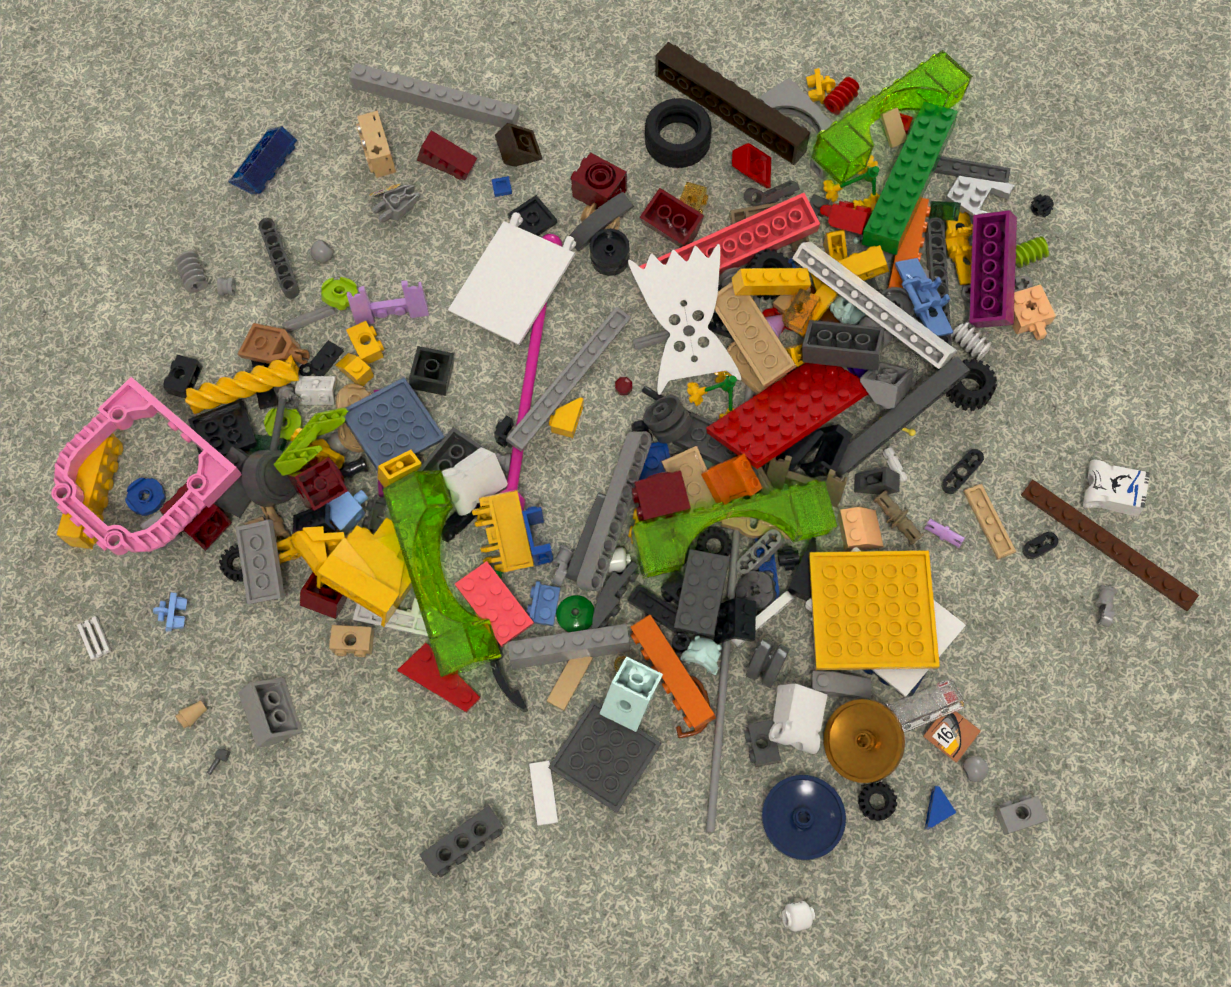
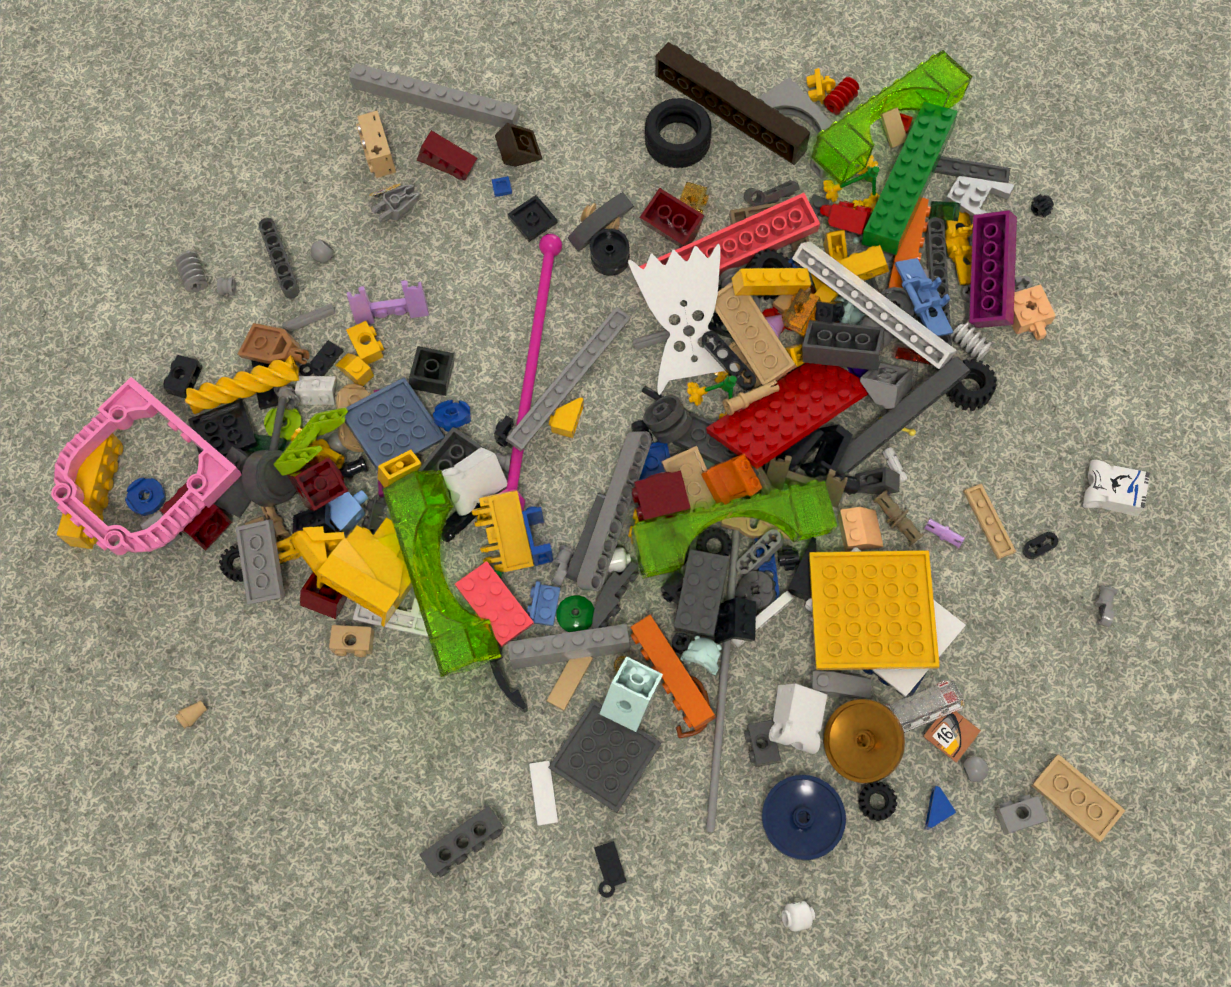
white tile [77,616,111,660] -> none
light blue hips [153,592,187,631] -> none
dark grey hand [207,749,231,775] -> none
clear blue slope [228,126,298,195] -> none
light grey slope [238,677,303,748] -> none
lime plate [321,277,358,310] -> none
red wing [397,643,481,713] -> none
white flag [448,212,576,345] -> none
dark red brick [570,152,627,210] -> none
dark red tile [615,377,632,396] -> none
black plate [628,585,679,634] -> none
red slope [732,143,772,188] -> none
dark grey wheel [746,636,790,688] -> none
black beam [941,449,984,494] -> none
lime piece [1015,236,1049,268] -> none
reddish brown plate [1021,479,1199,611] -> none
none -> blue plate [433,400,471,432]
none -> black hinge [594,841,626,898]
none -> black beam [702,331,756,391]
none -> tan pin [723,380,779,415]
none -> black bracket [815,301,845,323]
none -> black cone [833,474,860,495]
none -> clear red slope [895,346,932,365]
none -> tan plate [1031,754,1126,843]

